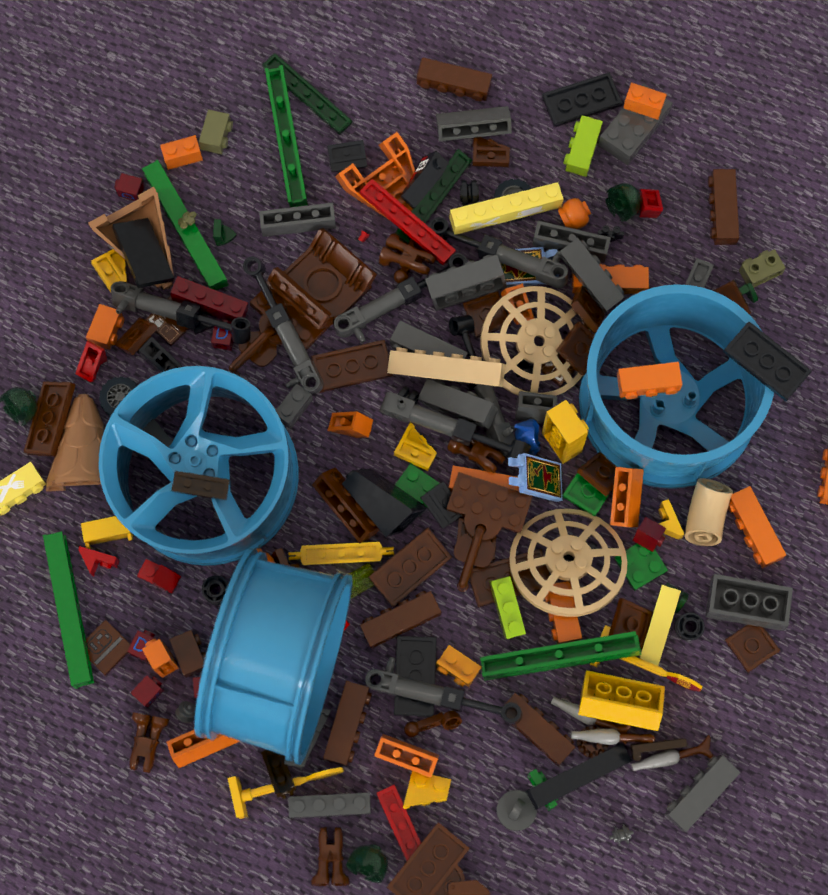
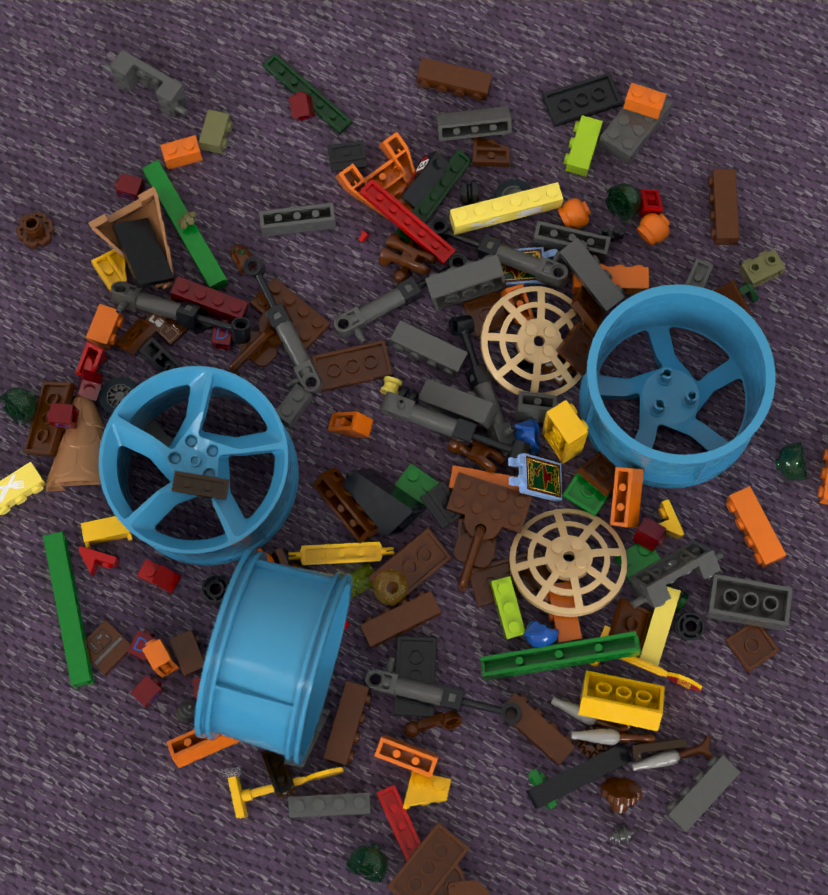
reddish brown piece [129,712,170,773] -> none
dark green tile [213,219,237,246] -> none
green tile [265,65,308,208] -> none
reddish brown panel [266,228,377,330] -> none
reddish brown piece [311,827,350,886] -> none
tan brick [387,347,506,387] -> none
yellow wing [394,423,437,471] -> none
light orange bracket [436,645,482,687] -> none
dark grey tile [496,790,537,831] -> none
orange brick [617,362,683,399] -> none
tan brick [684,478,733,546] -> none
black tile [723,321,812,402] -> none
none -> reddish brown plant [16,211,55,249]
none -> dark red brick [47,403,79,429]
none -> dark red brick [77,369,102,401]
none -> dark grey brick [103,50,188,118]
none -> clear tile [220,767,243,779]
none -> reddish brown rock [230,244,257,274]
none -> dark red brick [289,91,315,121]
none -> clear yellow piece [373,569,409,605]
none -> light yellow wheel [380,376,402,395]
none -> blue piece [524,621,559,648]
none -> reddish brown plant [600,777,642,813]
none -> dark grey brick [629,540,724,609]
none -> orange piece [636,213,670,247]
none -> clear green cylinder [775,442,807,481]

